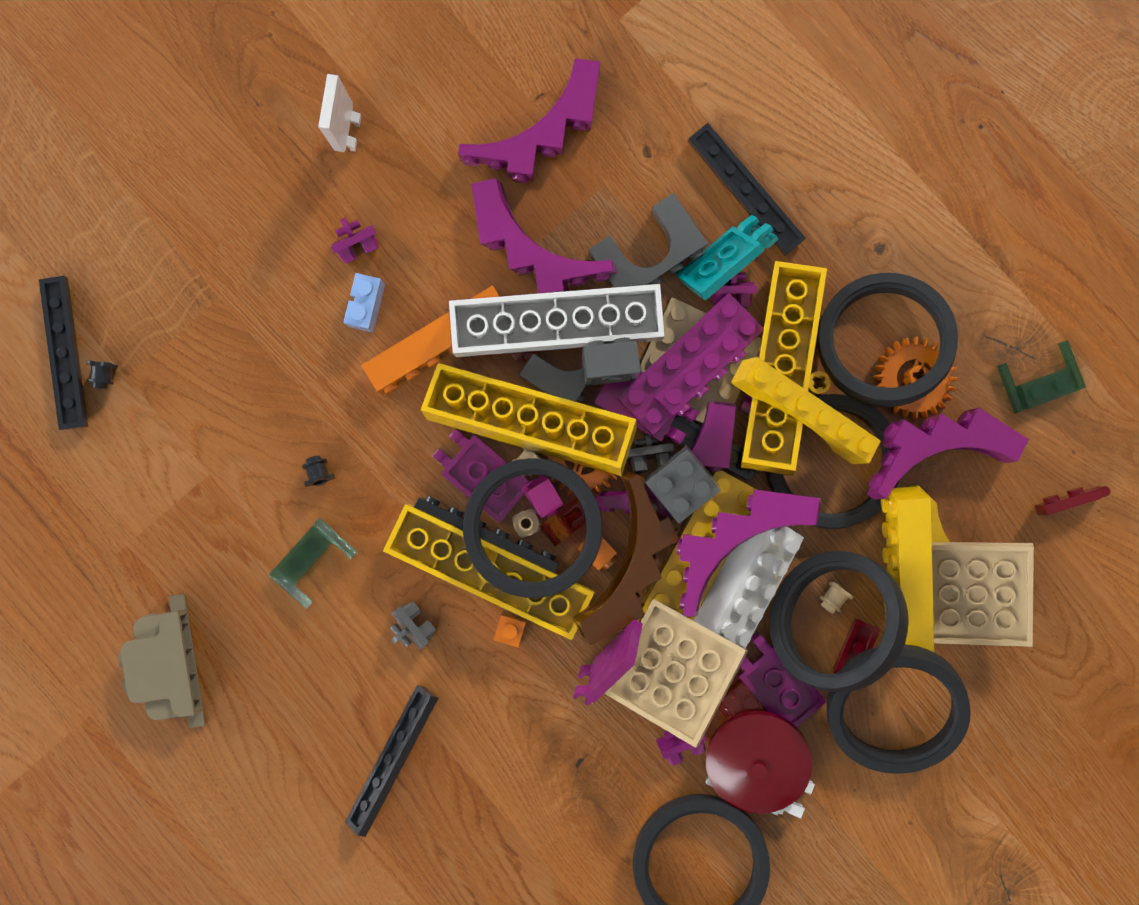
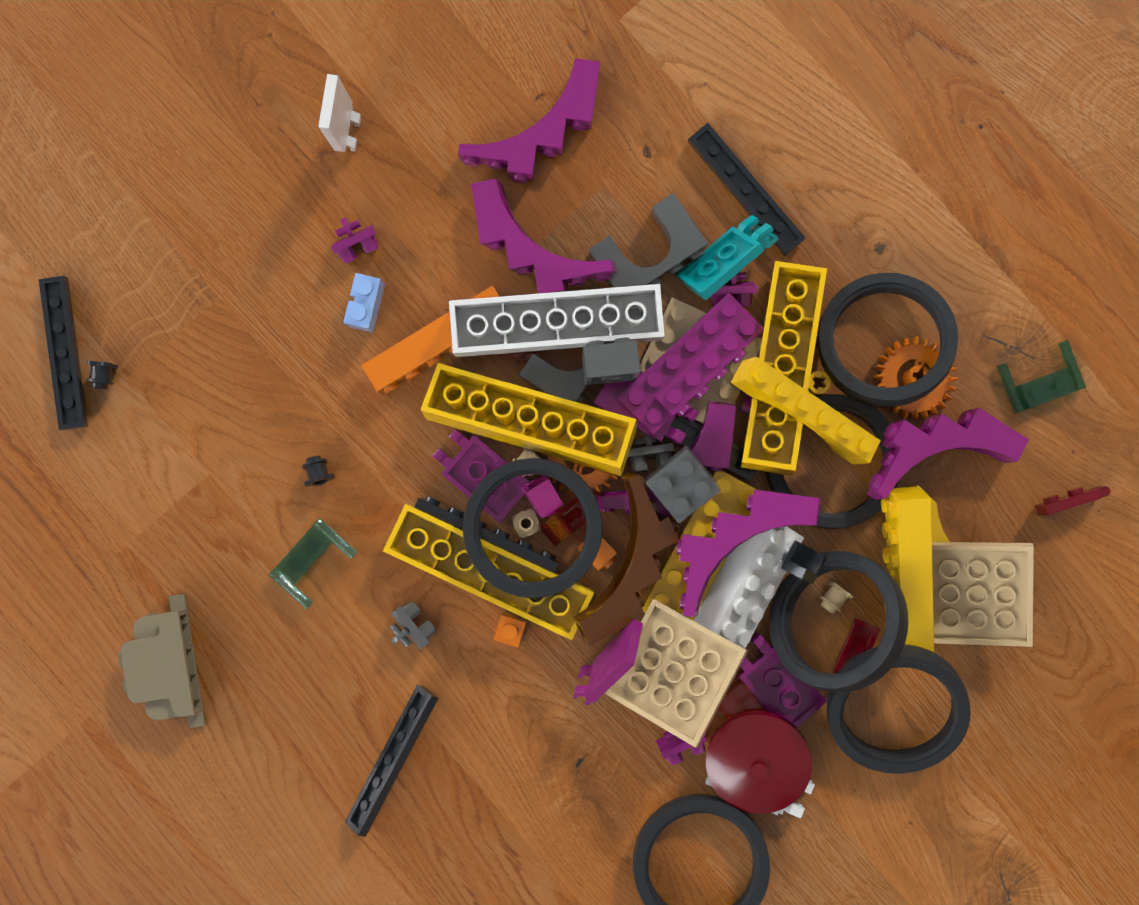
none -> black panel [781,541,827,584]

